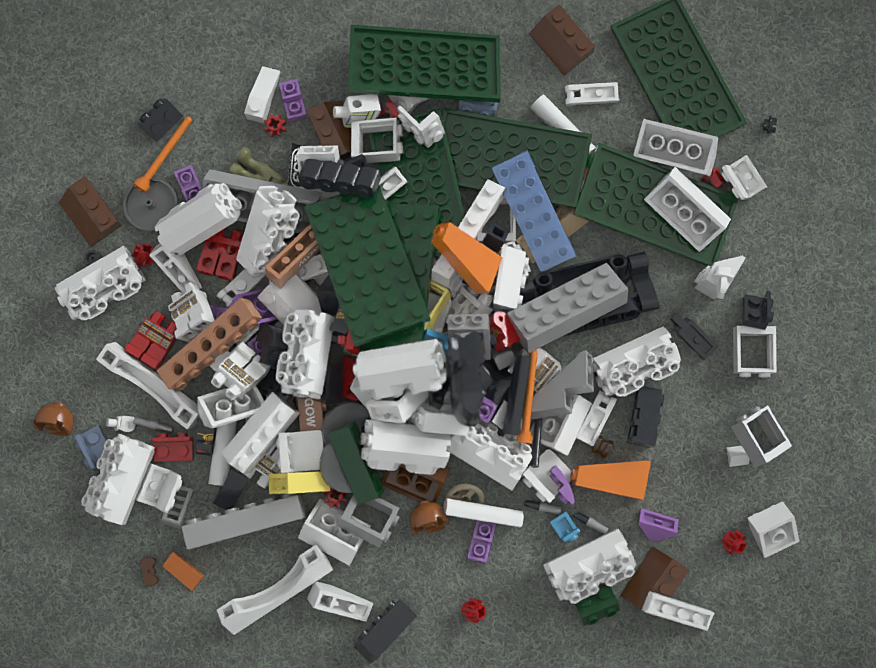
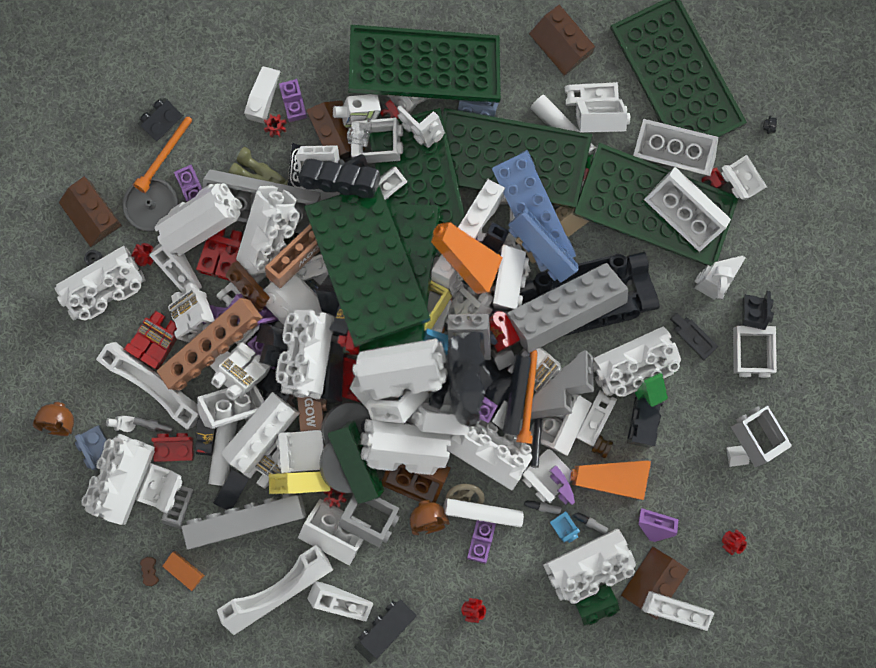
white slope [748,501,799,558] -> none
none -> reddish brown hinge [225,261,270,312]
none -> clear panel [347,118,372,147]
none -> medium blue slope [508,208,578,282]
none -> white window [576,99,630,132]
none -> green slope [635,373,667,407]

